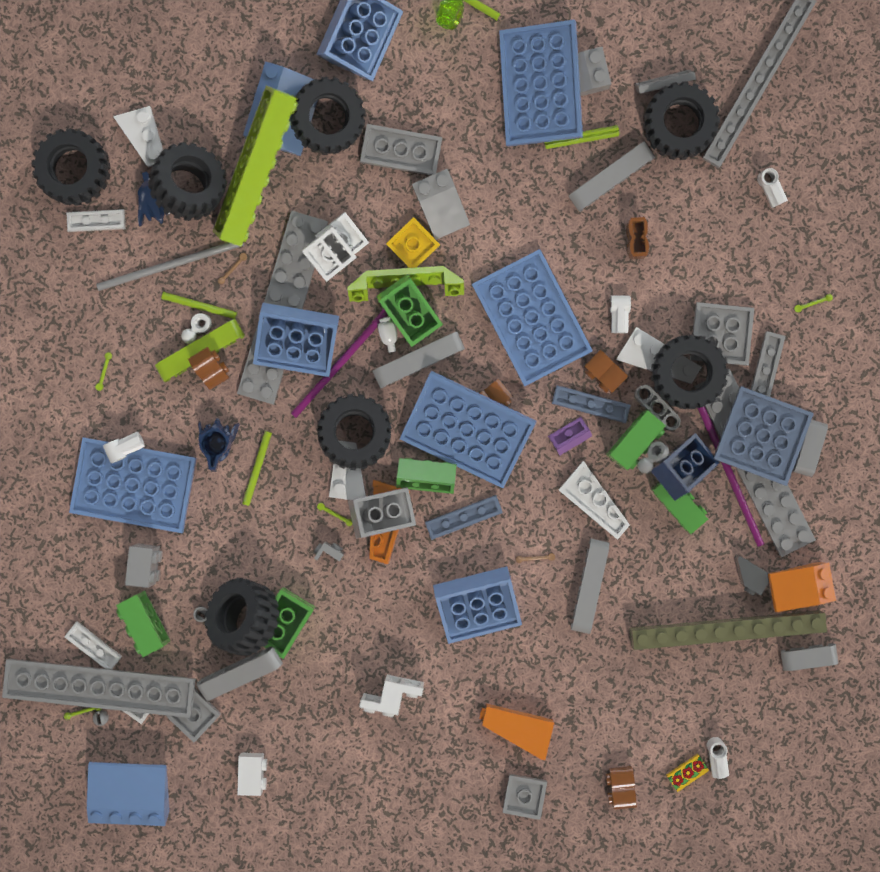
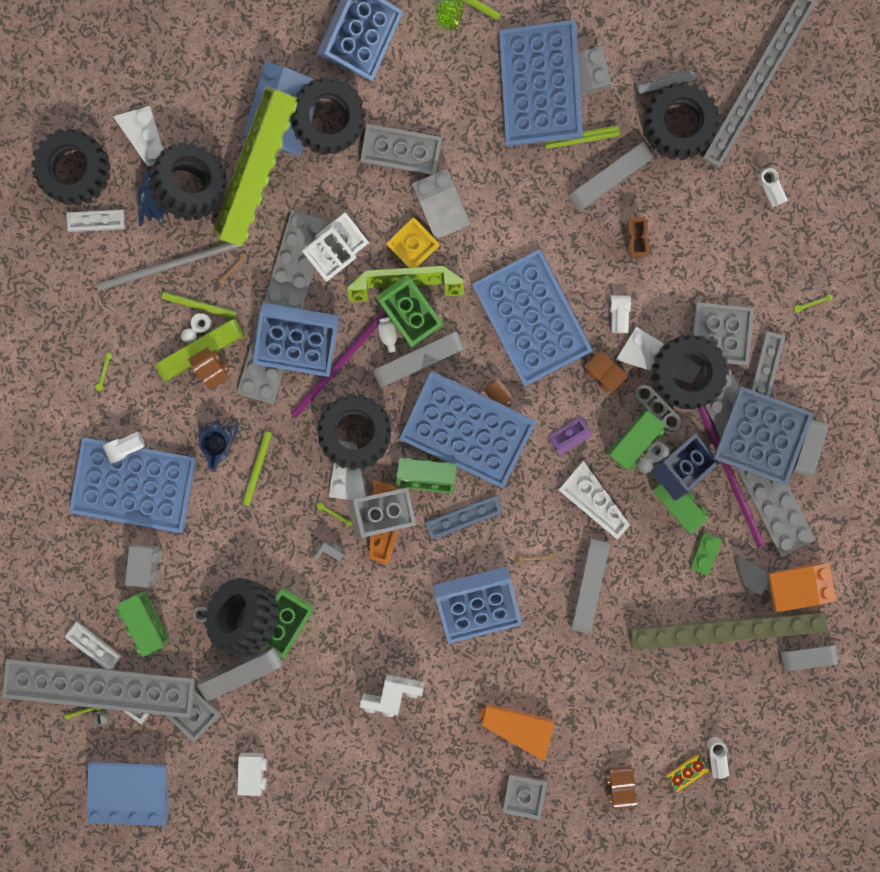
sand blue tile [552,385,631,423] -> none
none -> bright green plate [690,533,722,576]

